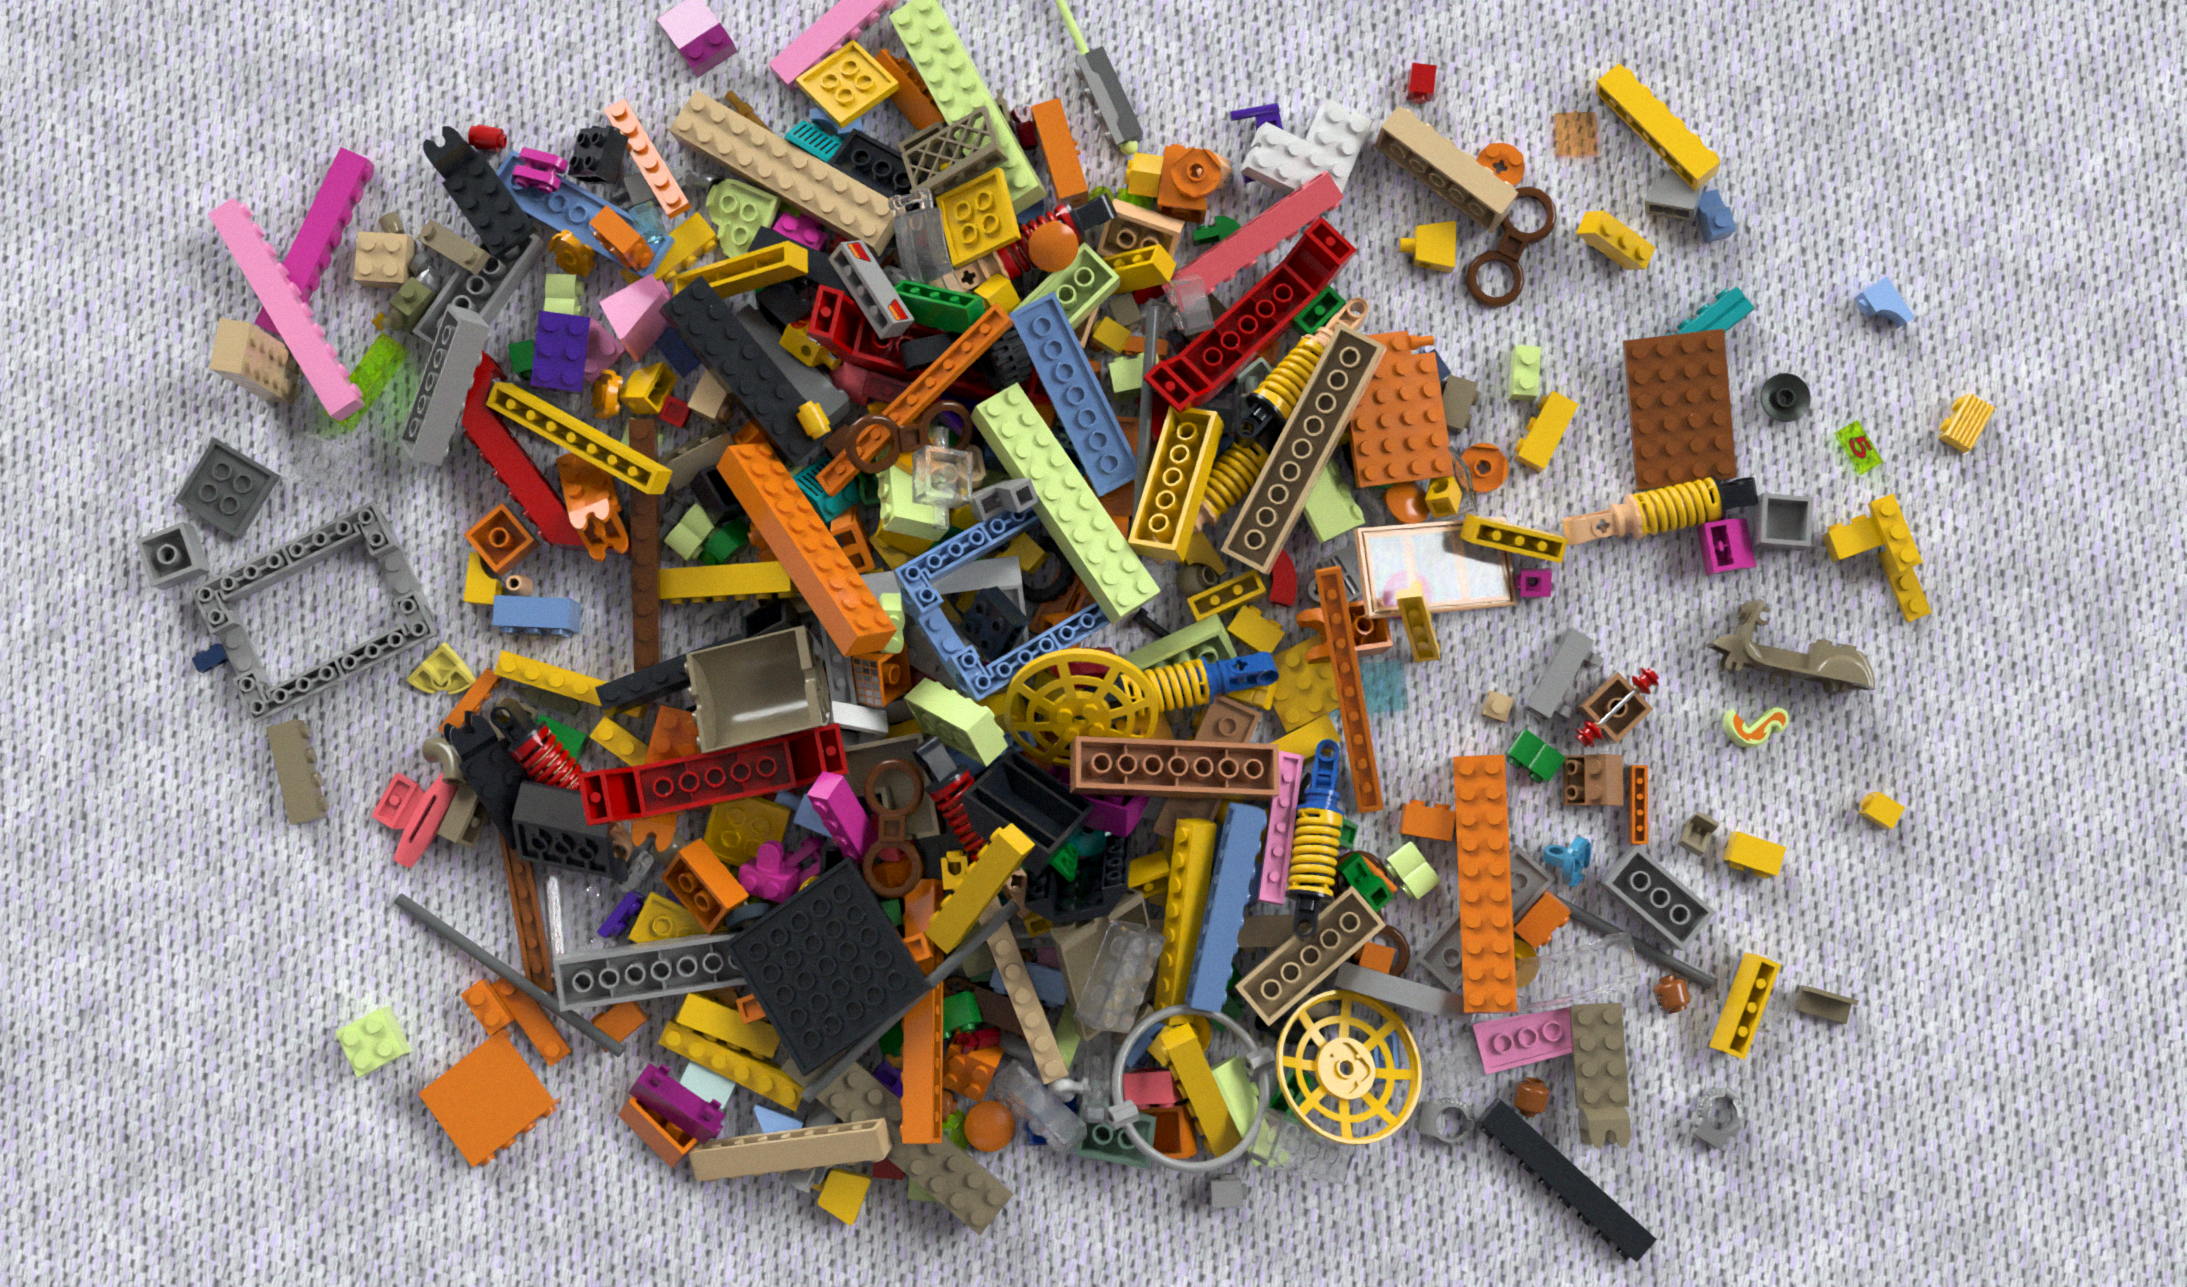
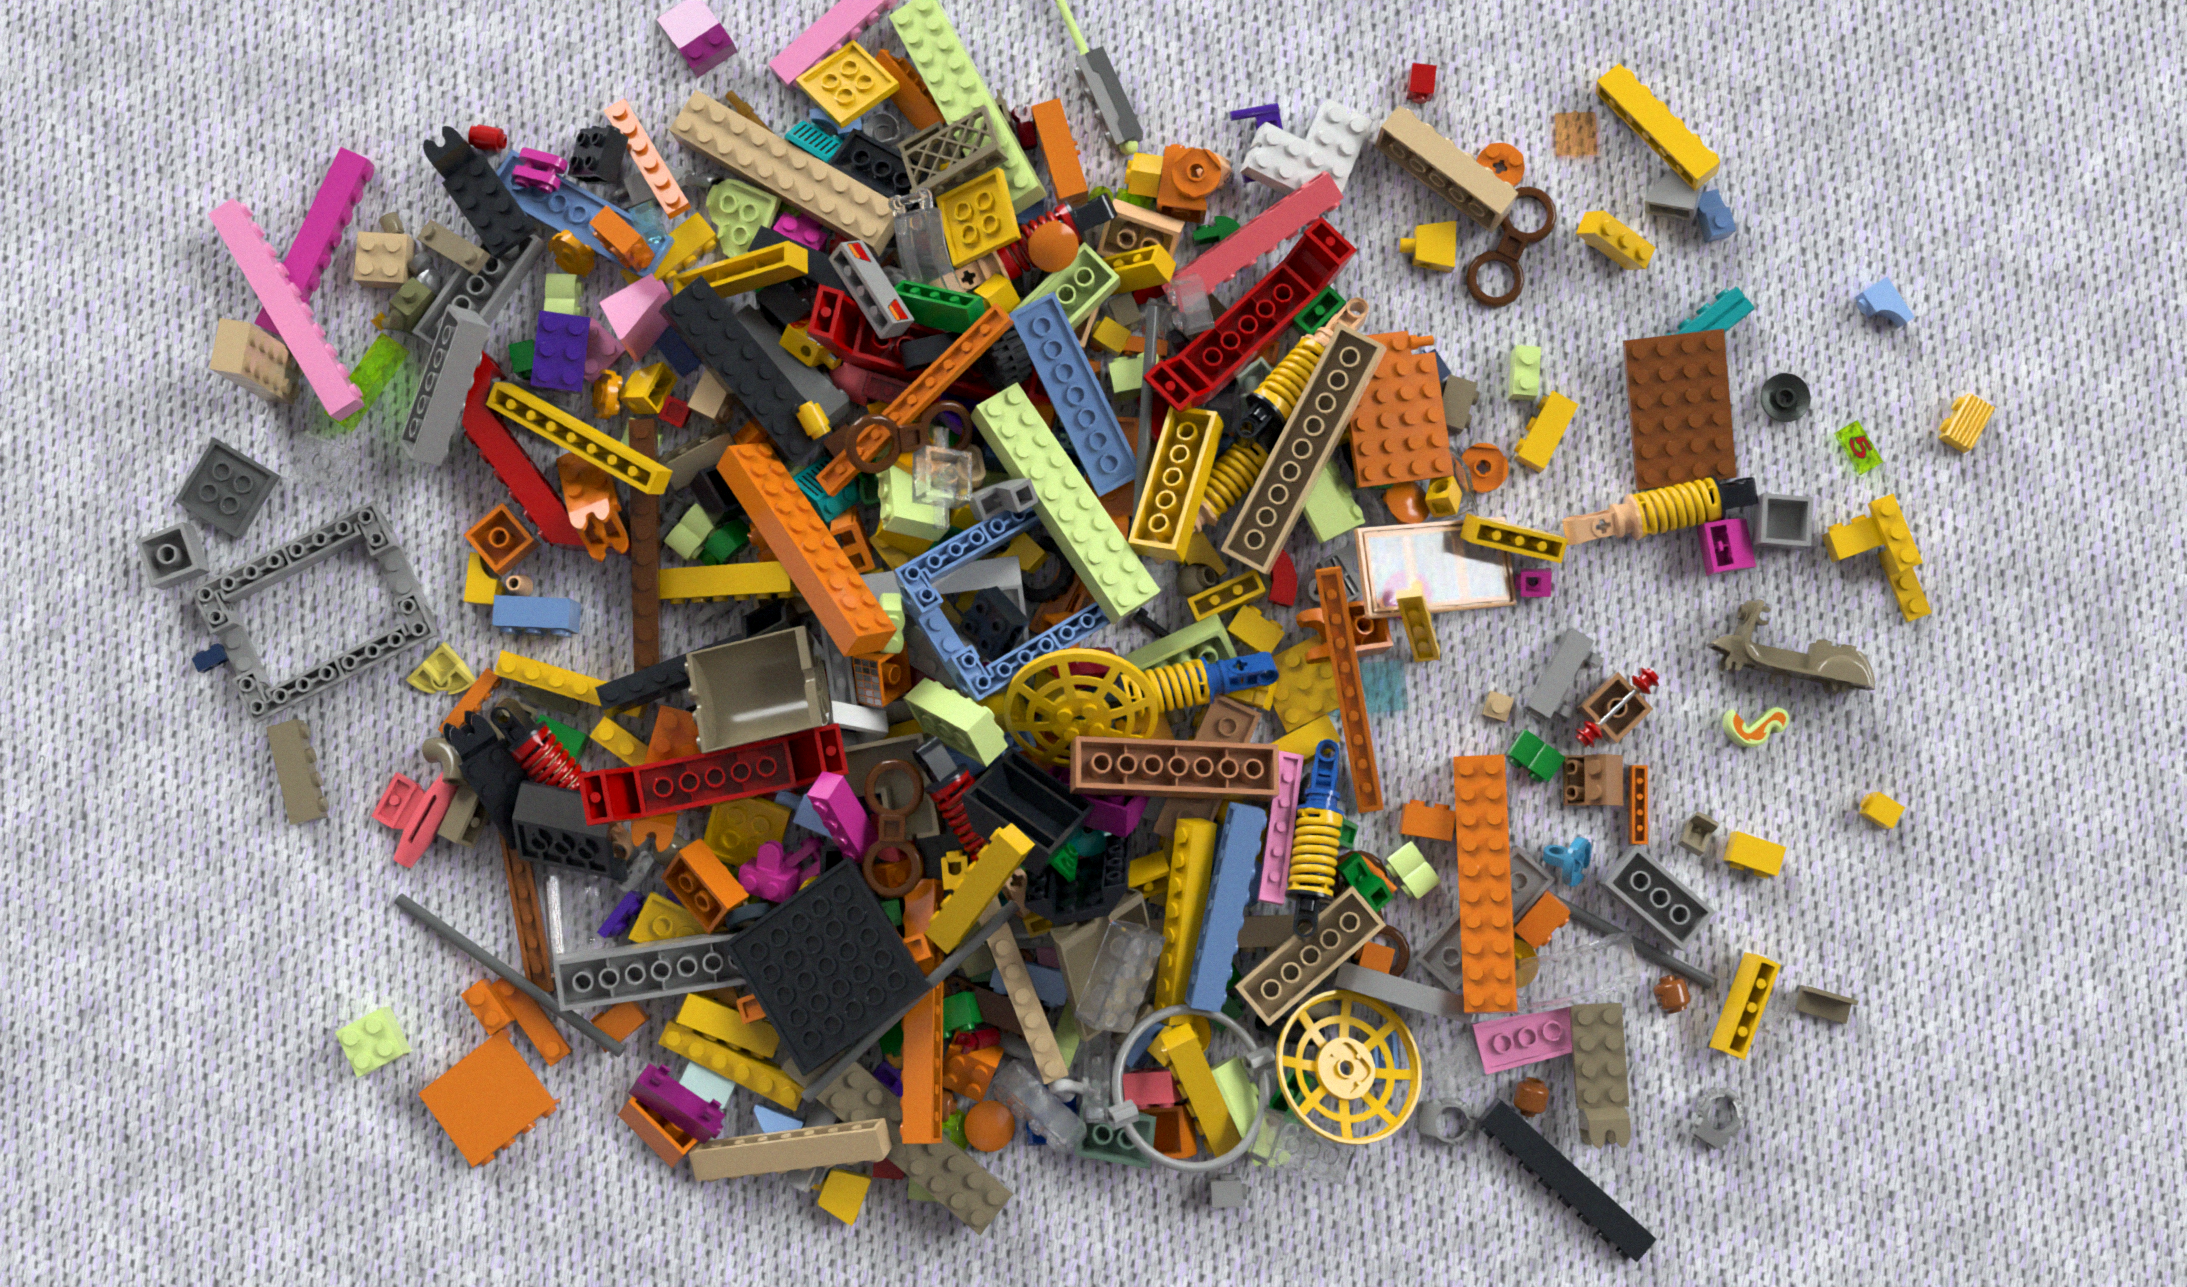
none -> light grey hair [862,112,901,146]

